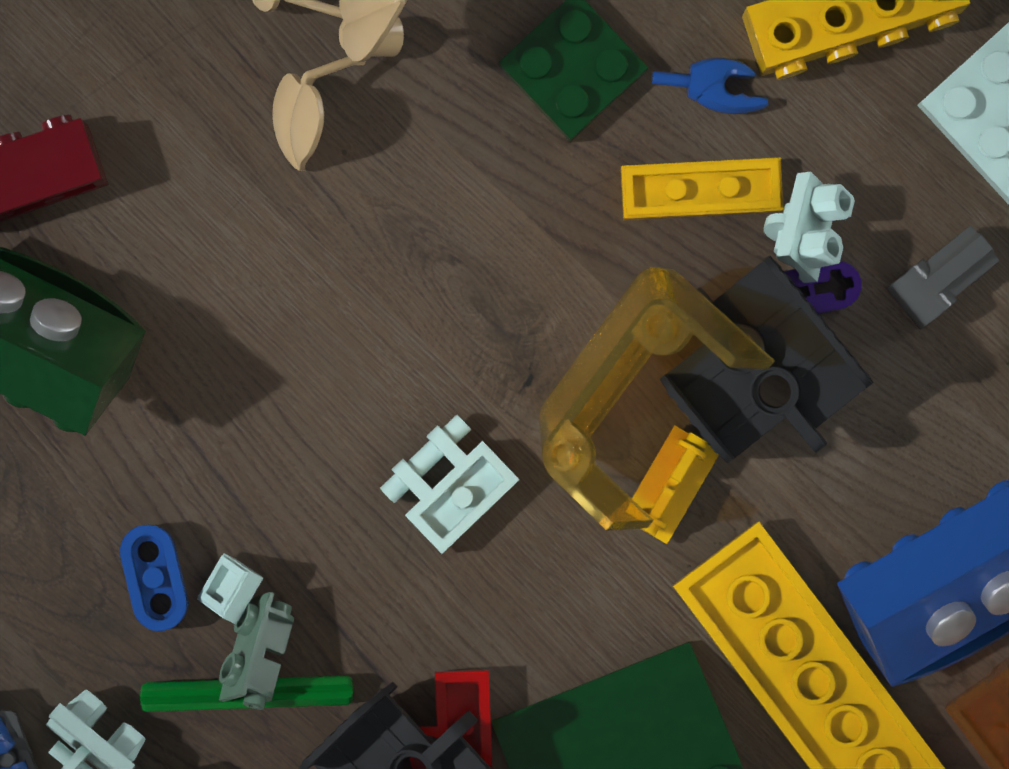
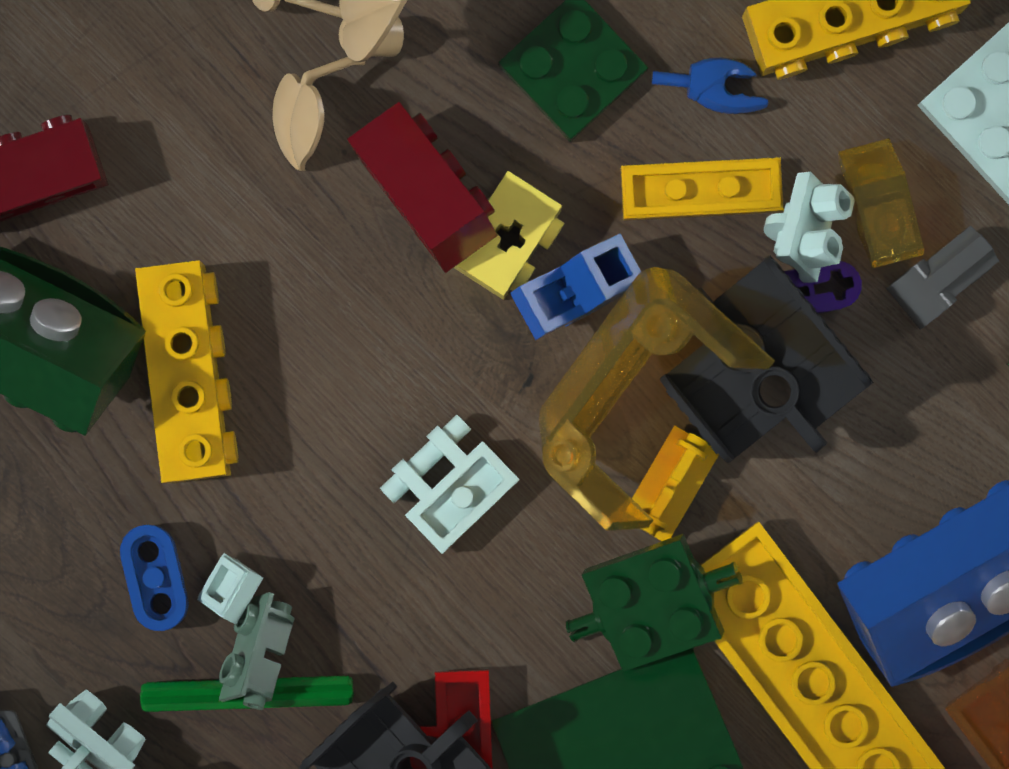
none -> yellow brick [135,260,238,484]
none -> dark red brick [347,102,498,273]
none -> light yellow brick [454,171,565,300]
none -> blue brick [510,233,646,340]
none -> dark green plate [566,534,743,672]
none -> clear yellow slope [838,138,924,268]

